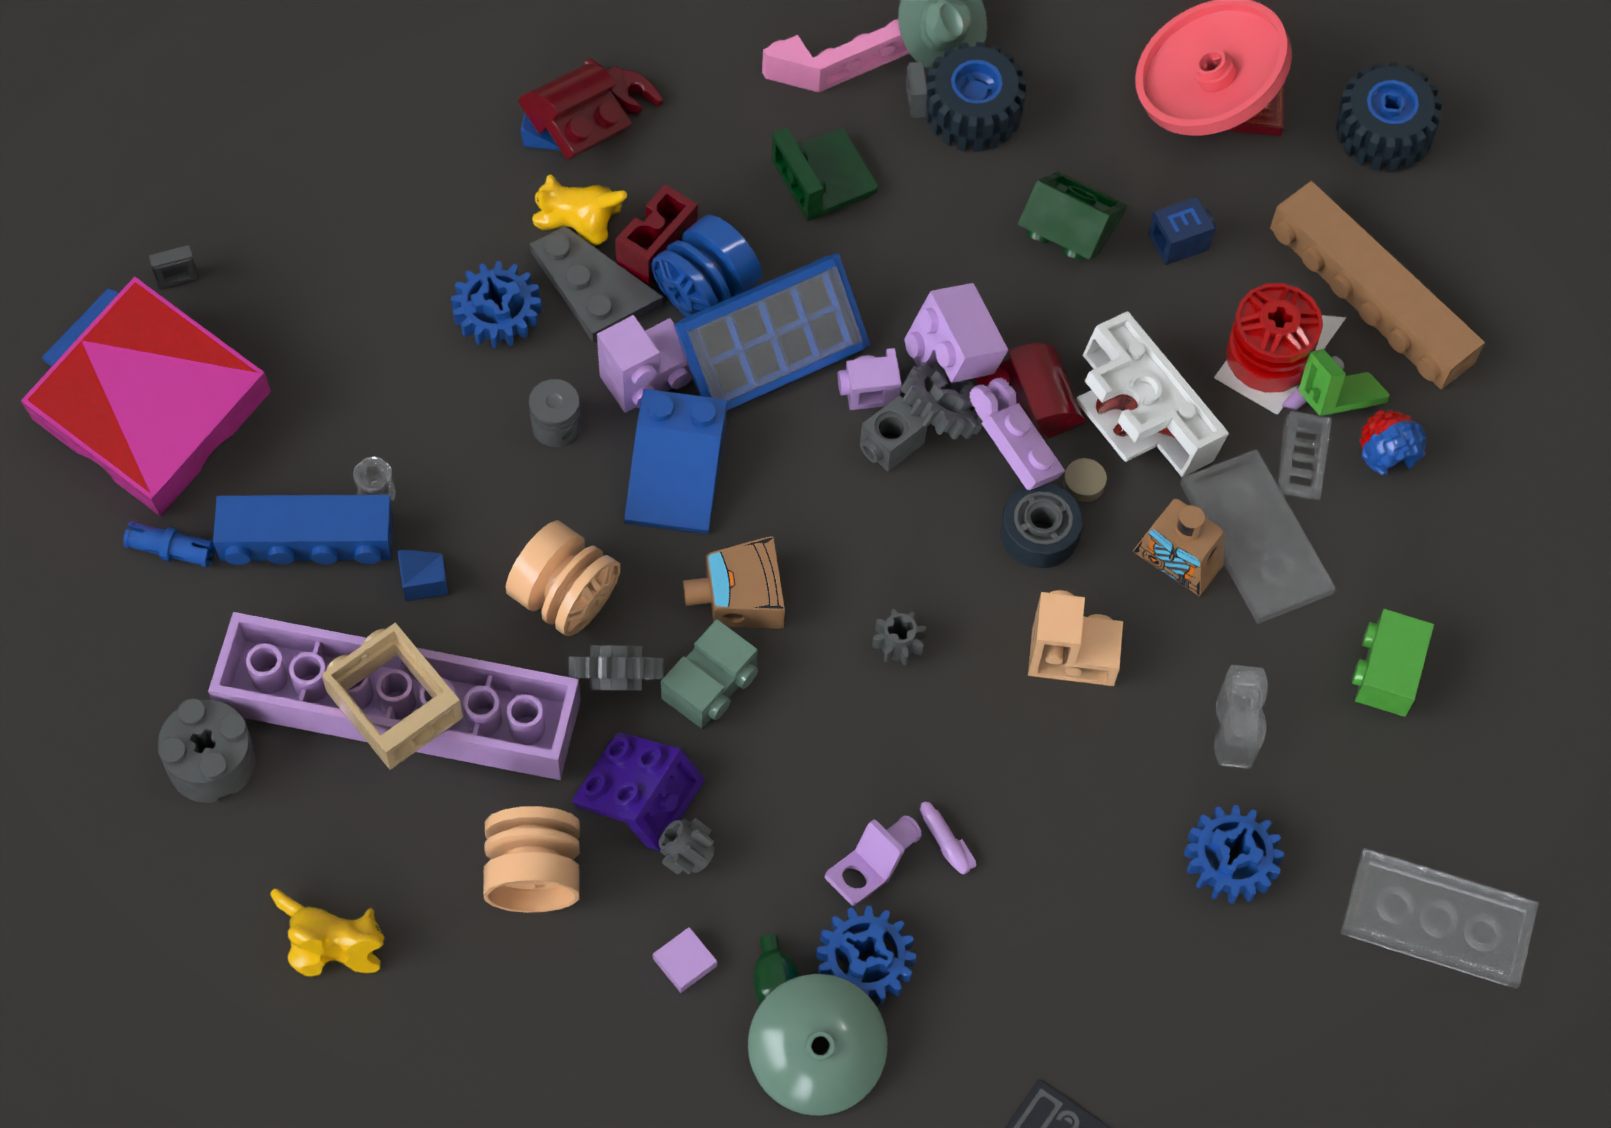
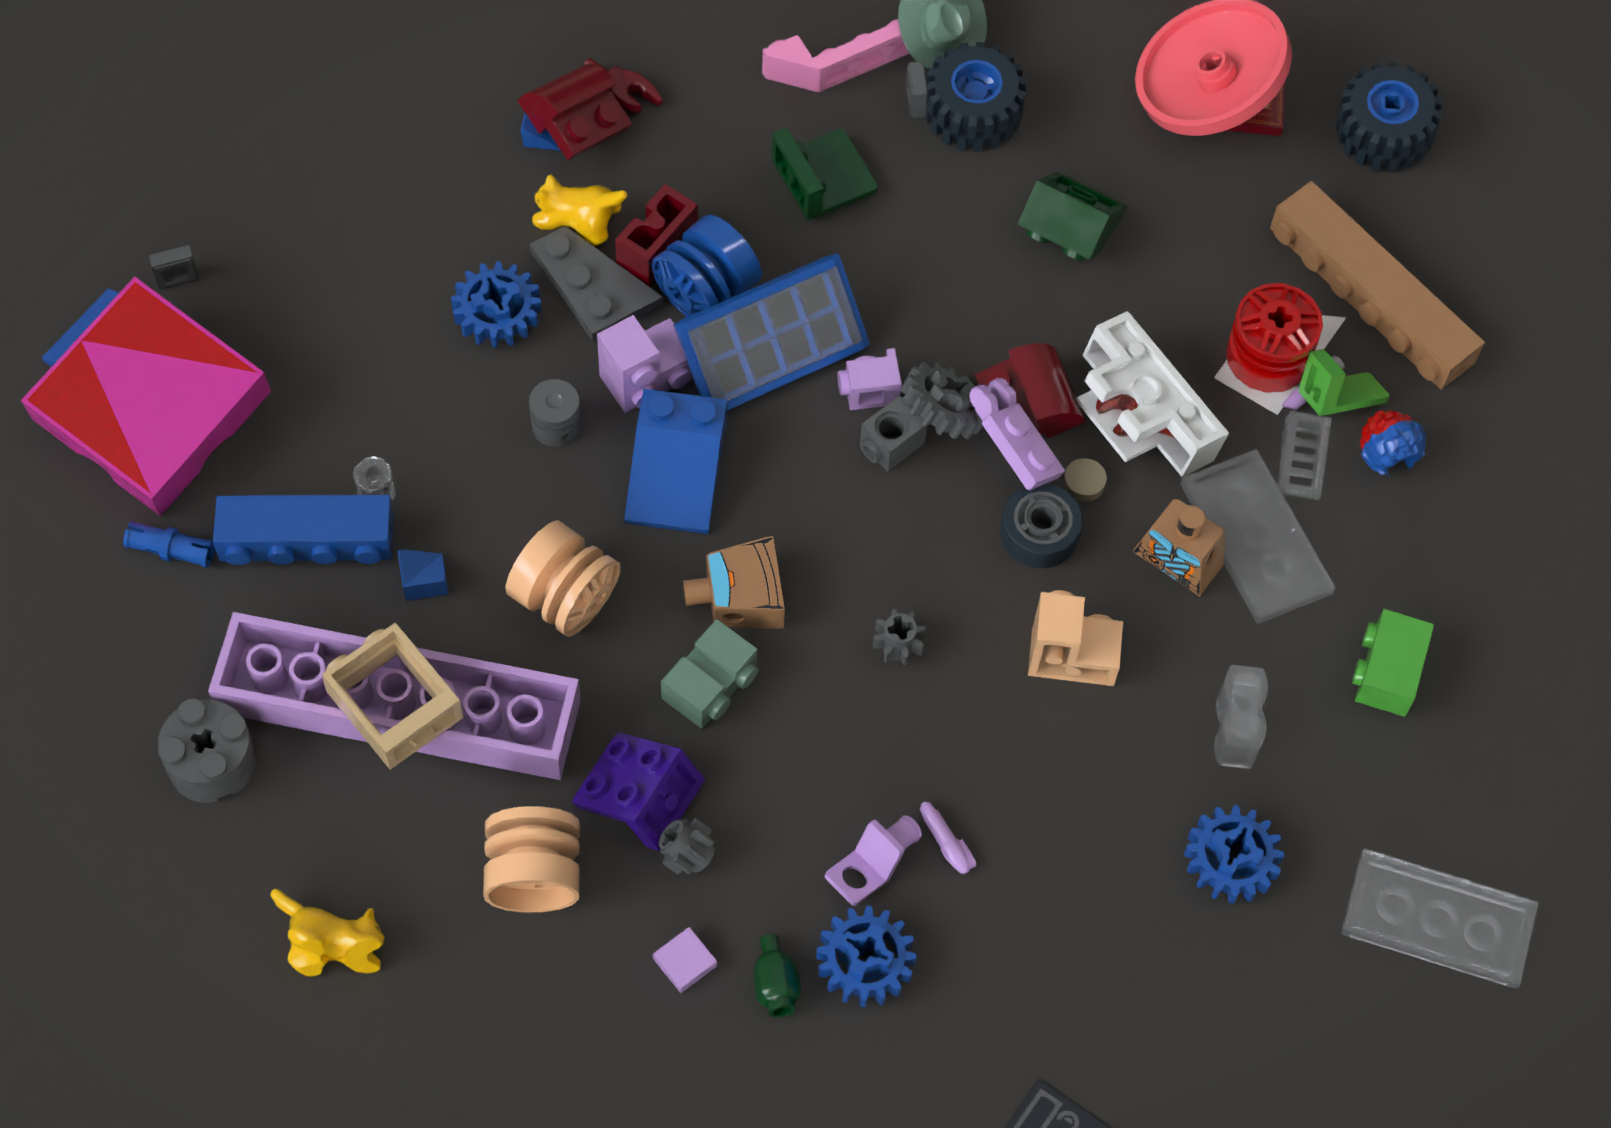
dark grey gear [568,645,664,690] -> none
sand green dish [748,974,887,1115] -> none
lavender brick [904,283,1008,383] -> none
dark blue brick [1148,197,1216,265] -> none

